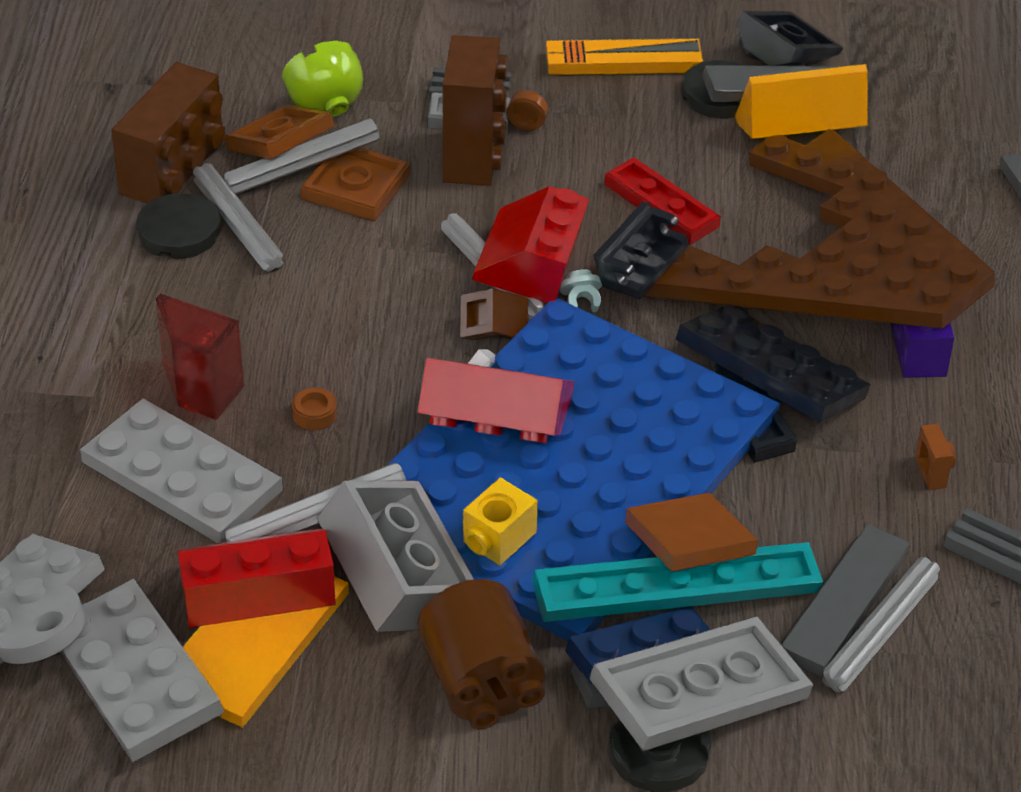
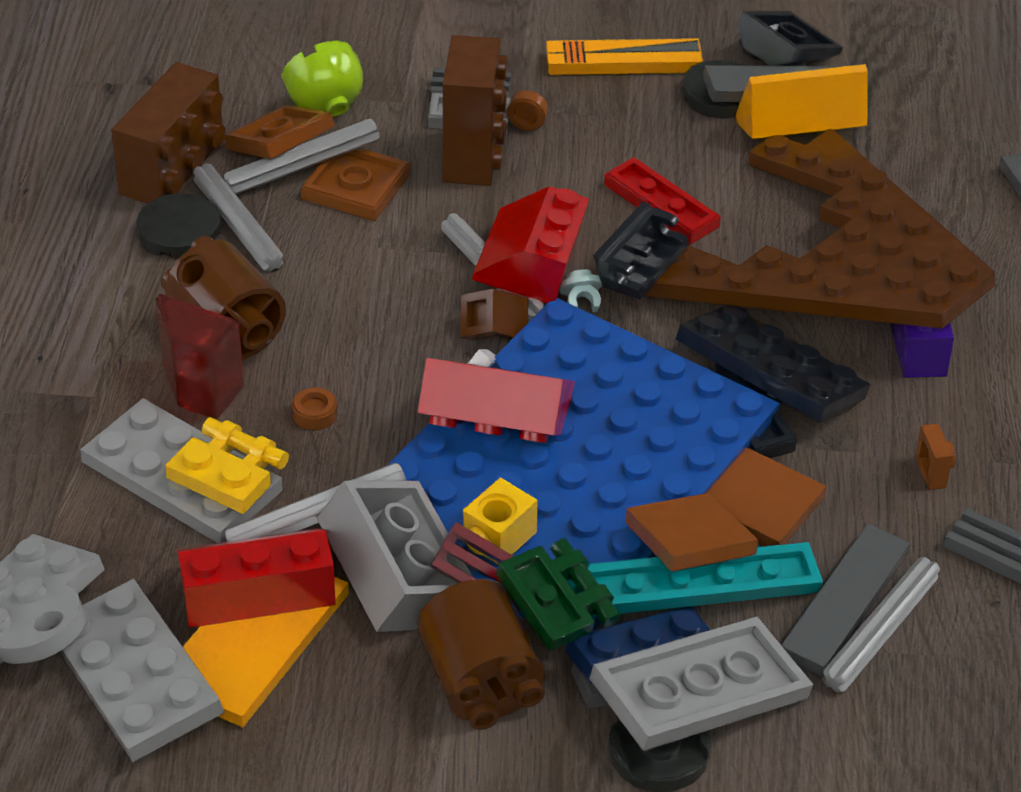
none -> reddish brown cylinder [160,235,286,361]
none -> yellow plate [165,417,289,515]
none -> dark red tile [430,522,520,611]
none -> dark green plate [496,538,621,651]
none -> dark orange tile [706,447,827,546]

